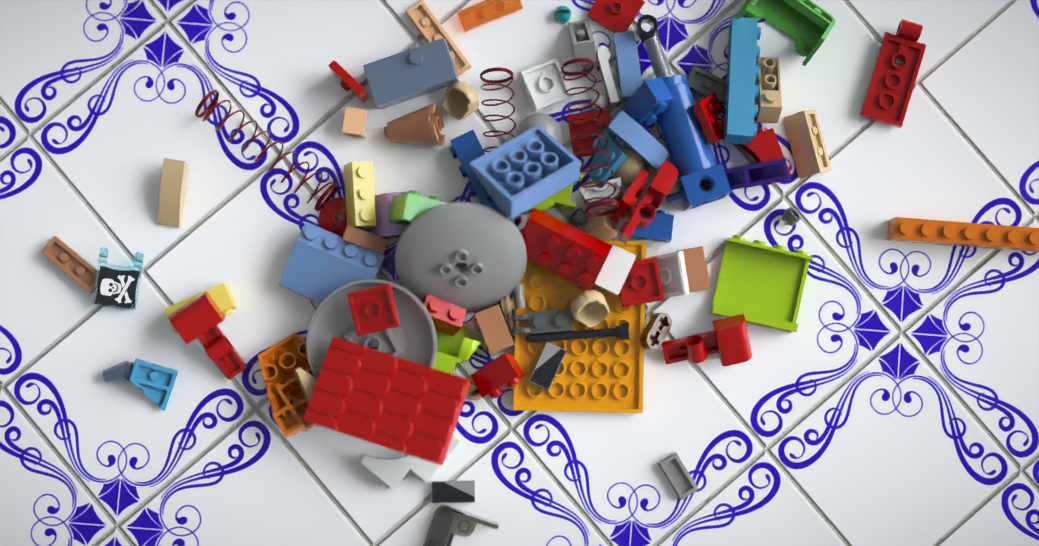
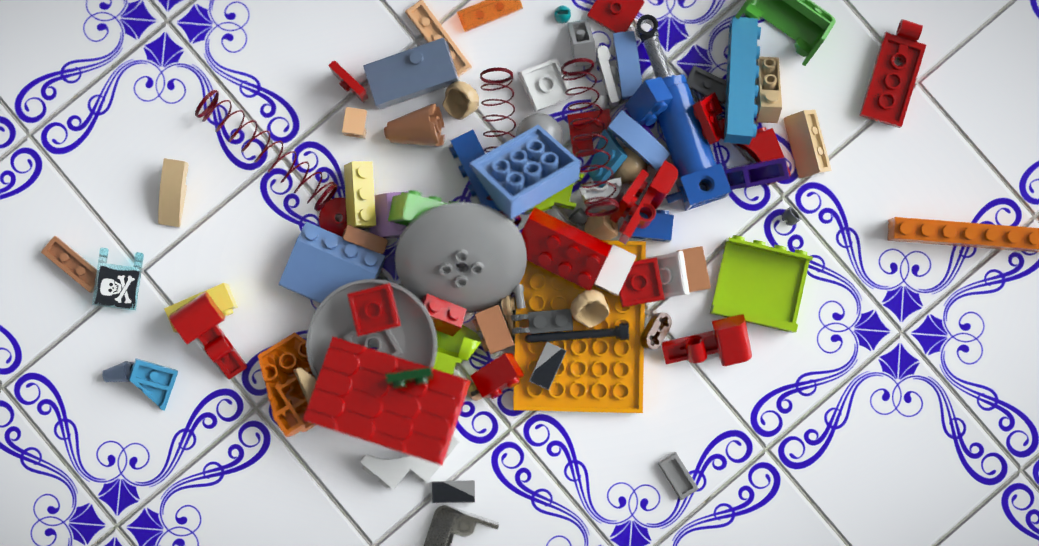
none -> dark green plate [386,367,433,389]

